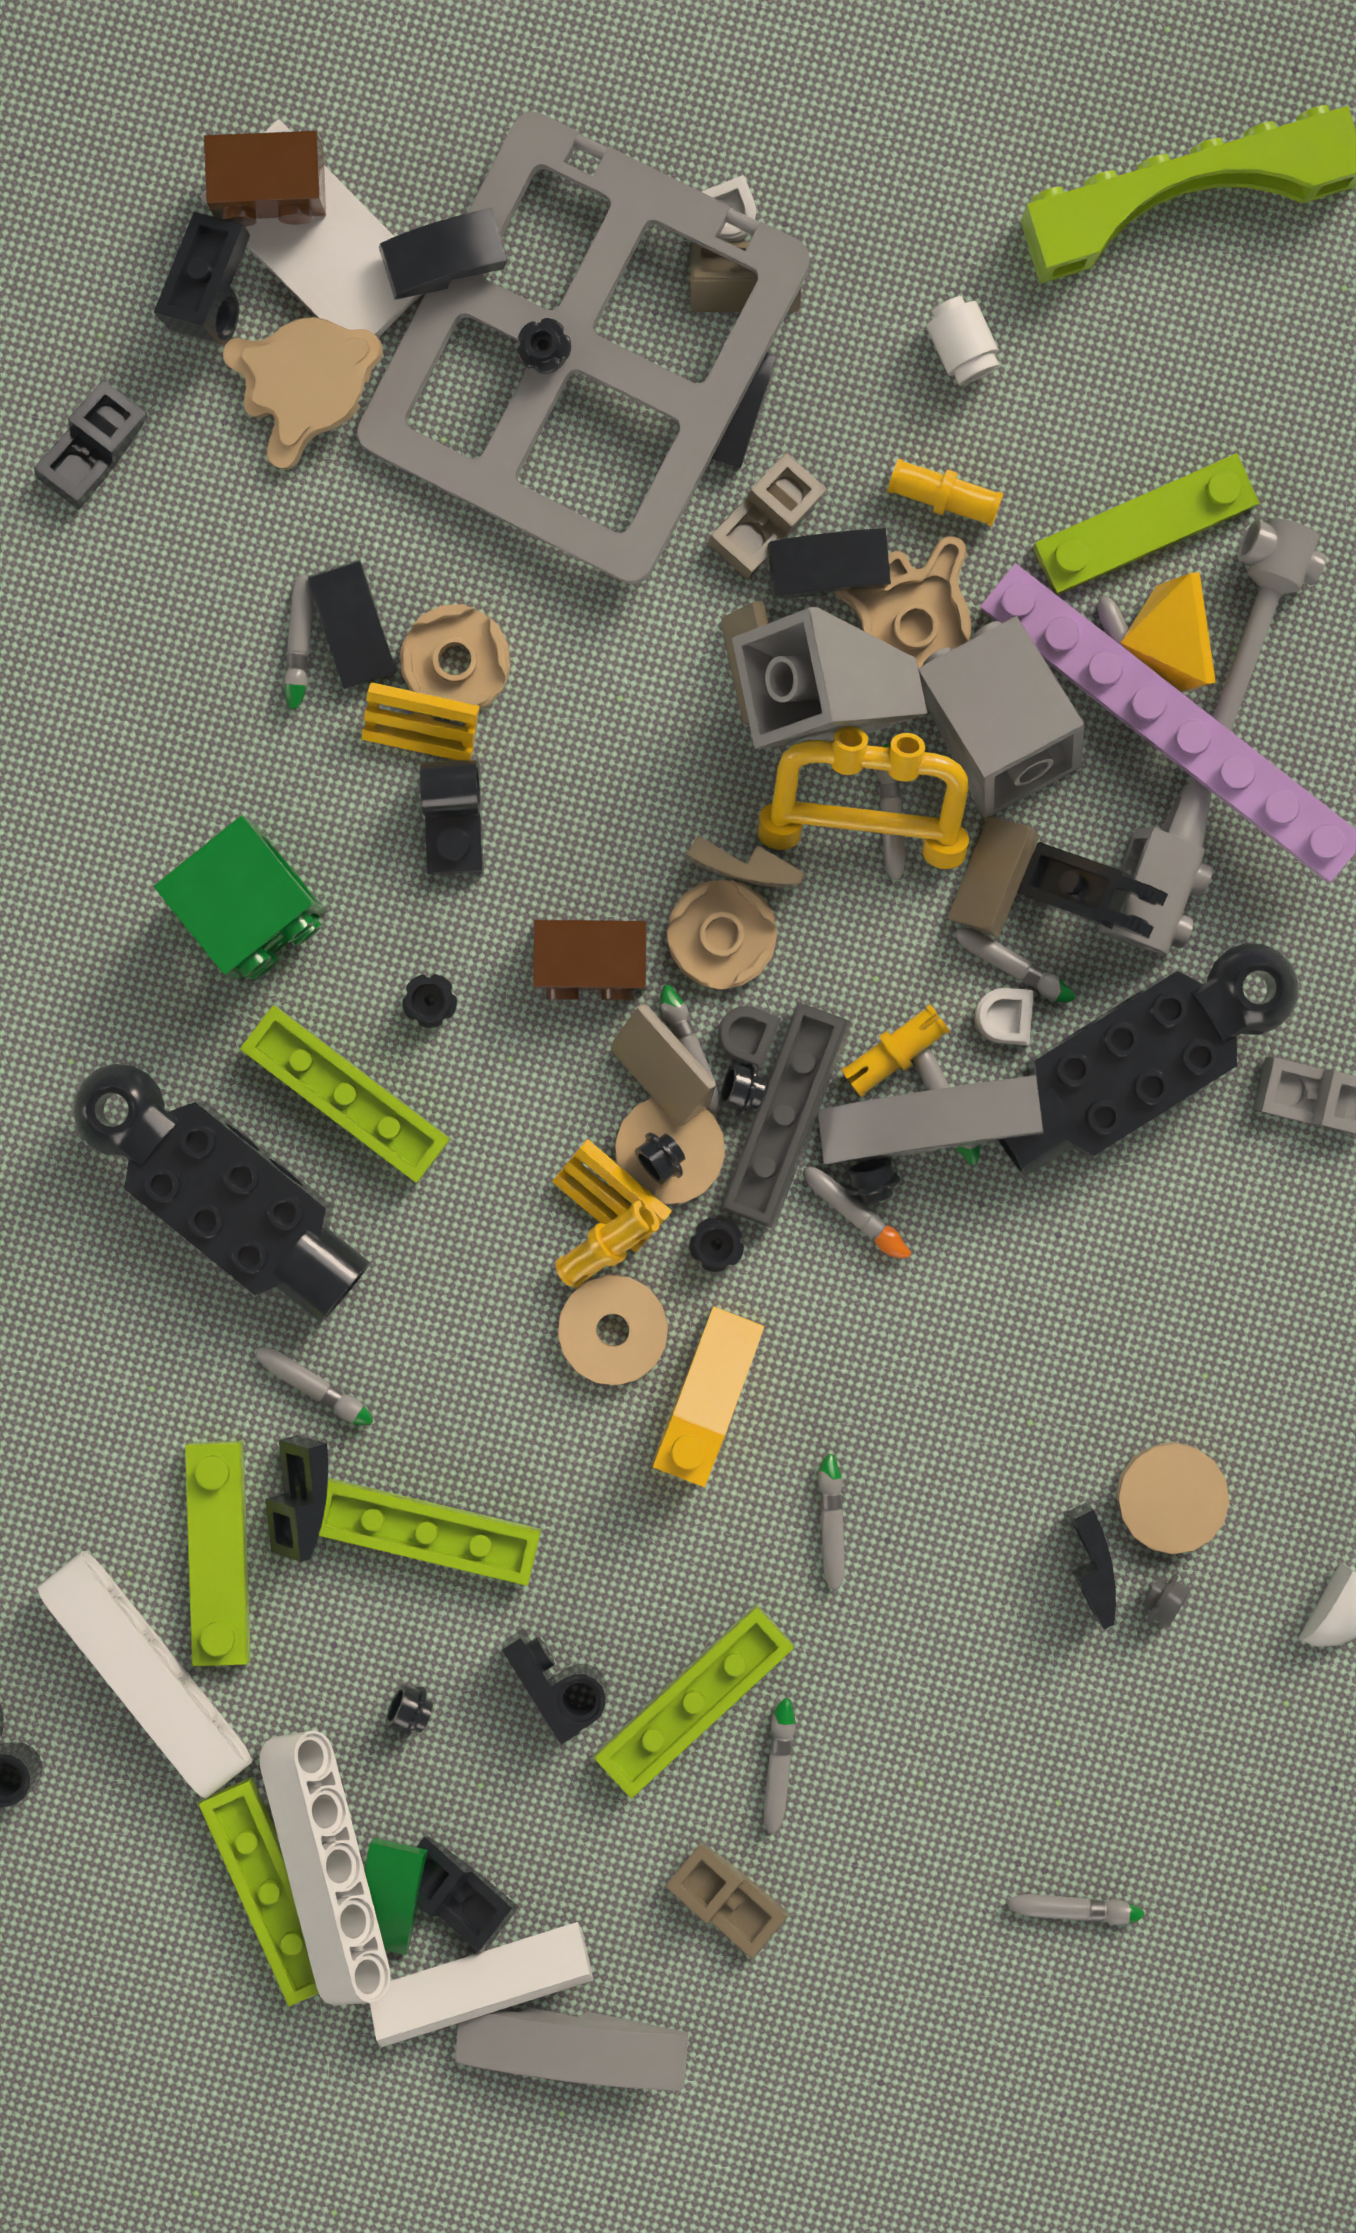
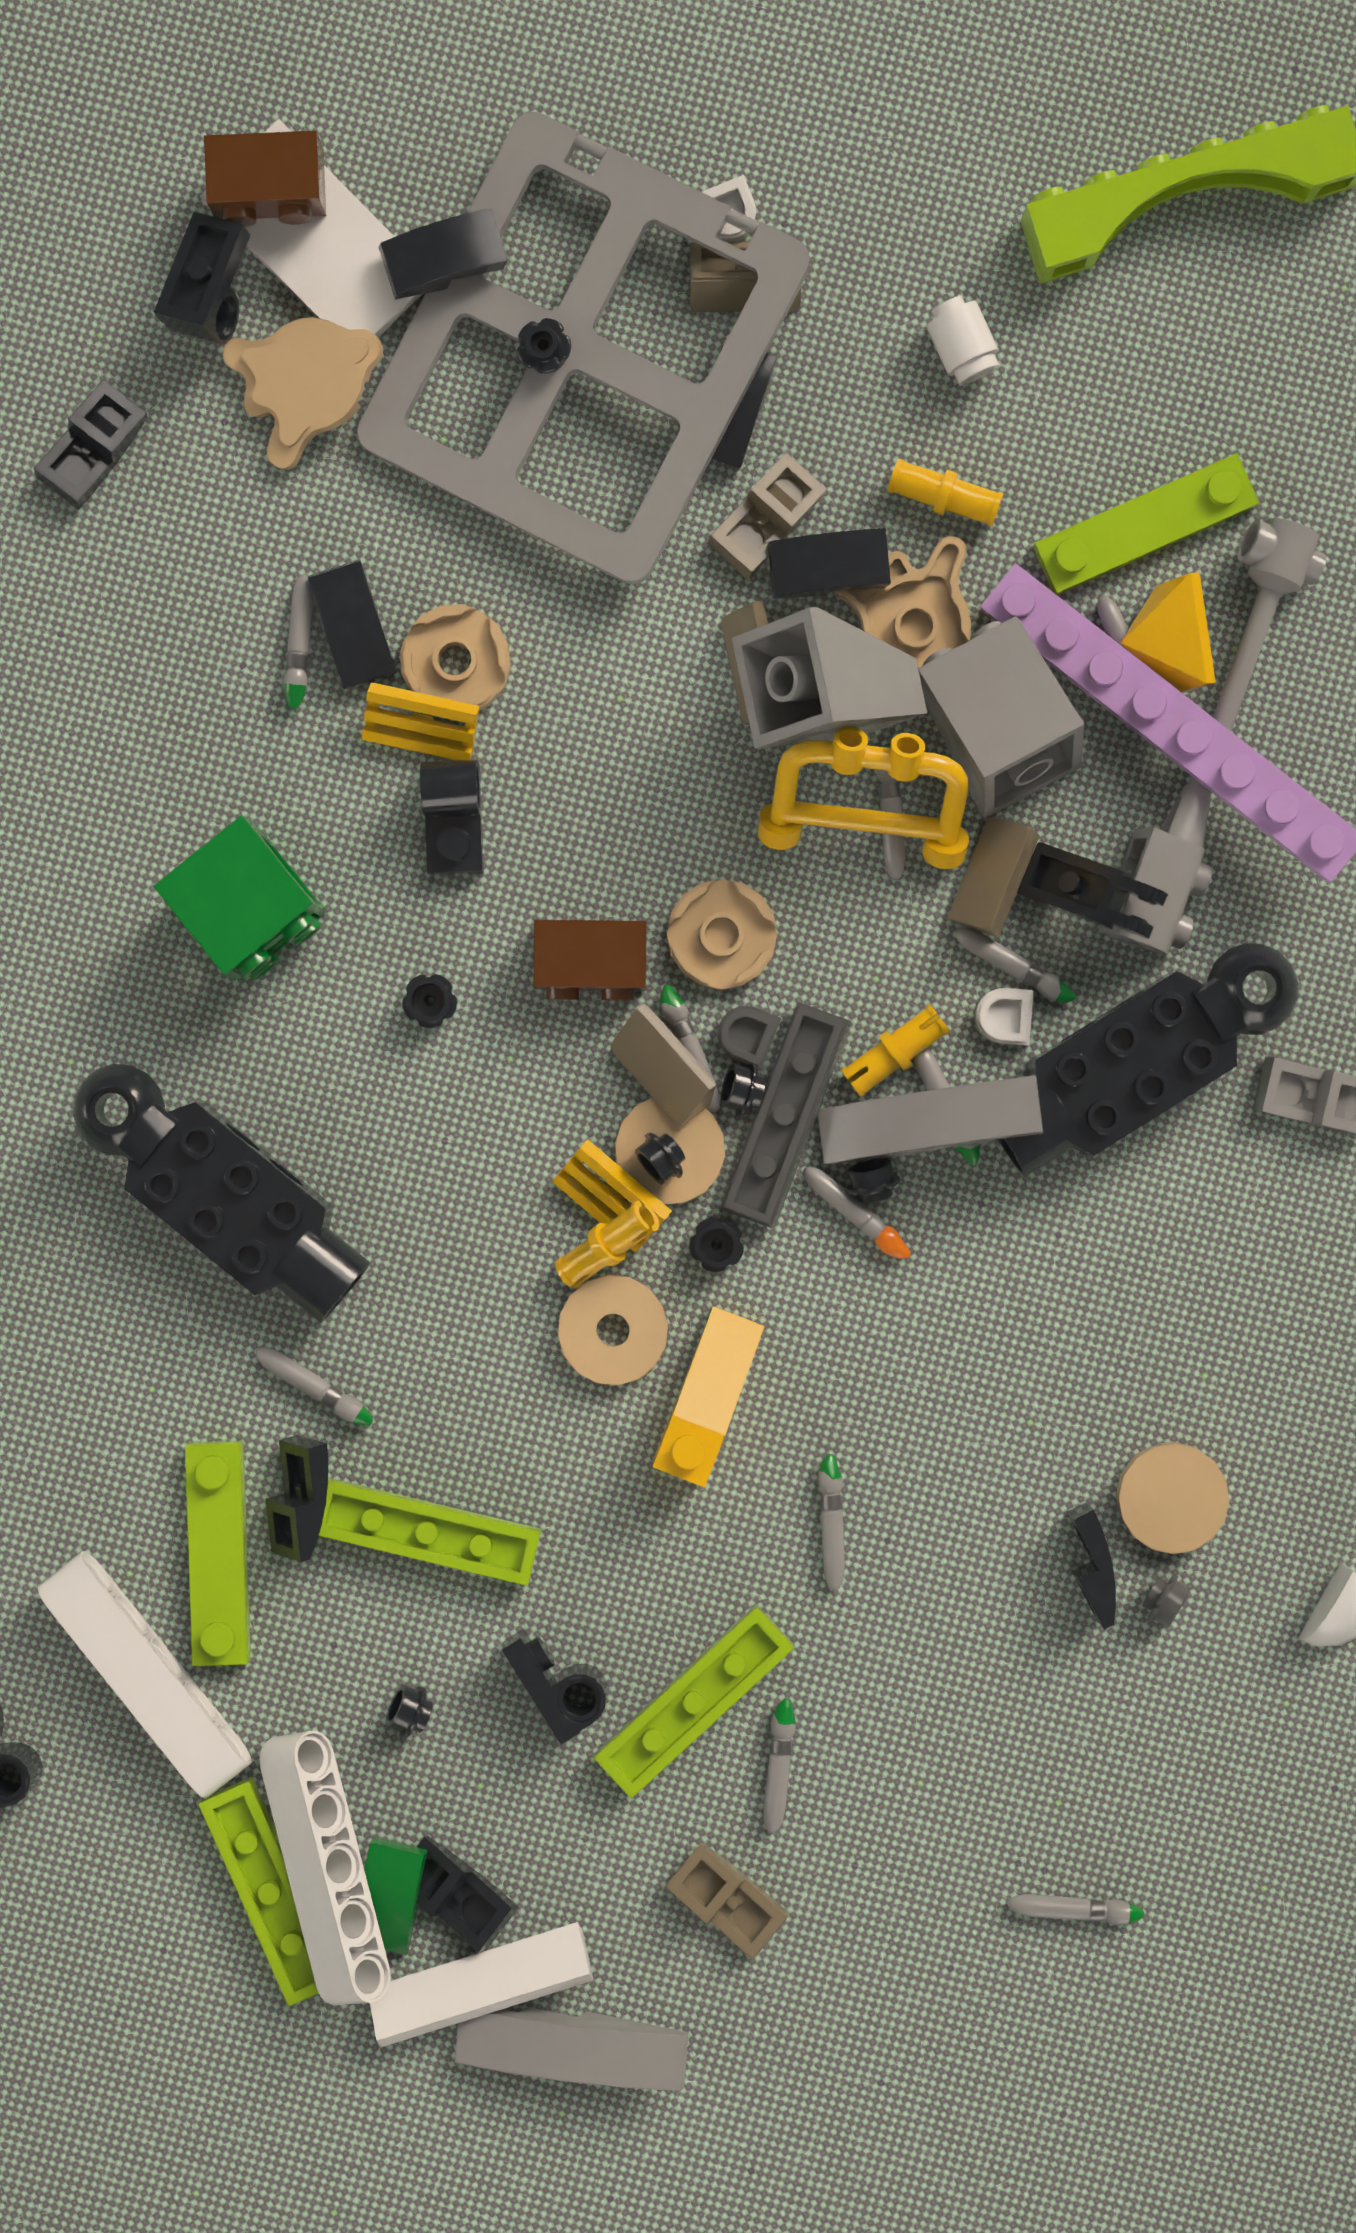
lime plate [240,1005,451,1183] -> none
dark tan slope [686,836,805,888] -> none

